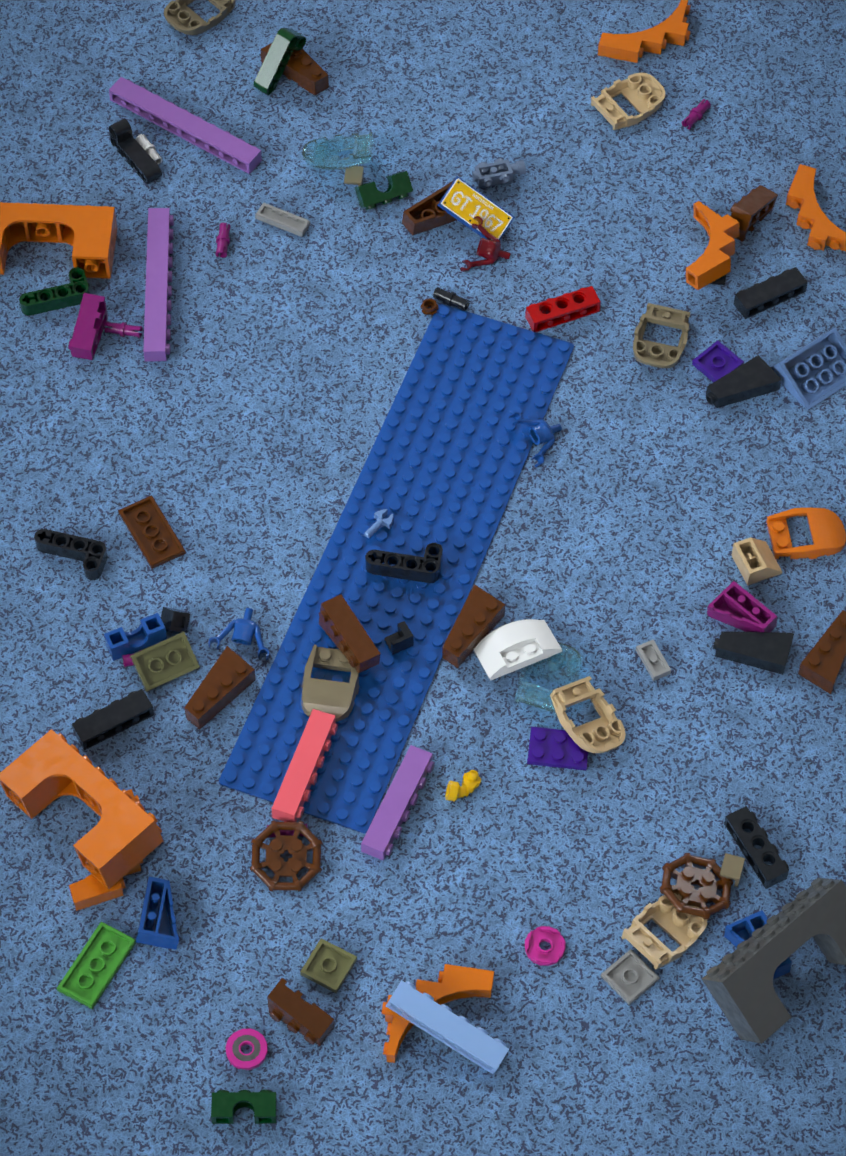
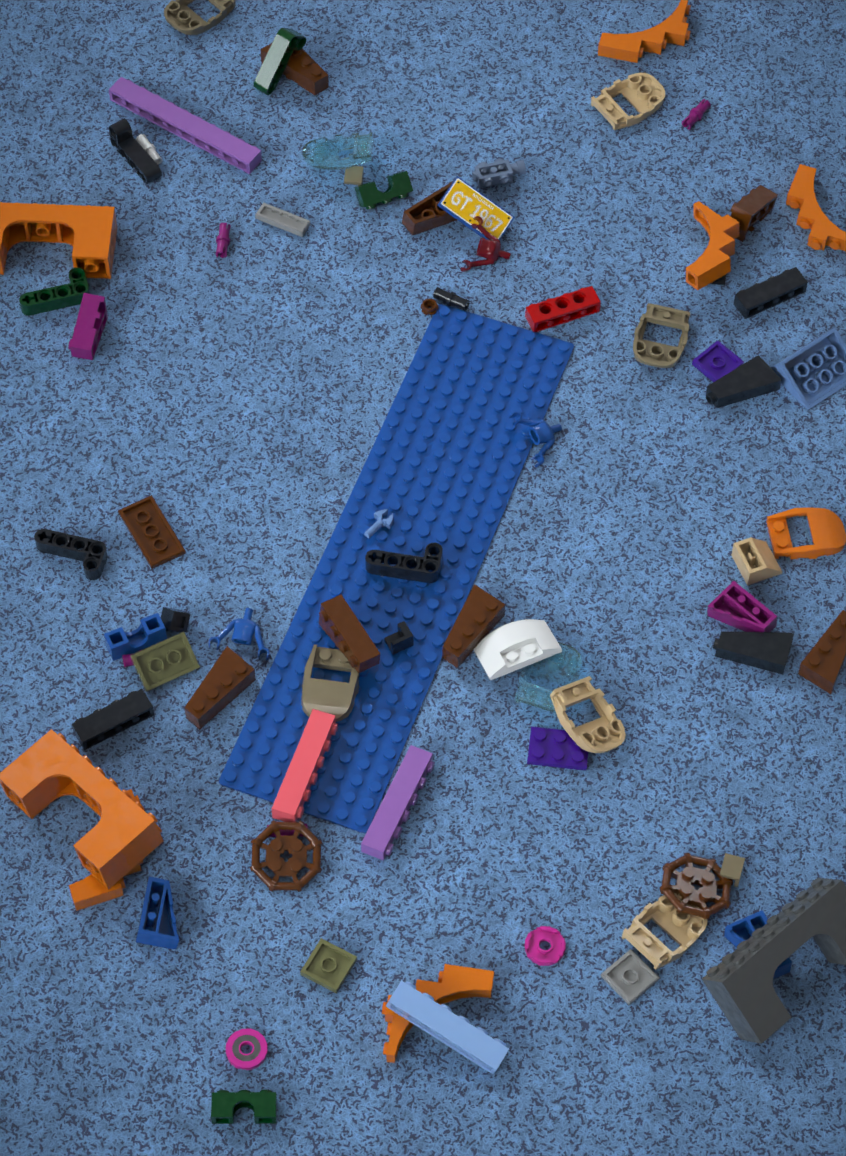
bright green tile [57,922,136,1009] -> none
magenta pin [104,321,143,338] -> none
medium lavender brick [143,208,174,361] -> none
reddish brown wedge [267,978,335,1046] -> none
yellow arm [445,770,481,801] -> none
light grey plate [636,639,671,681] -> none
black brick [724,806,789,889] -> none

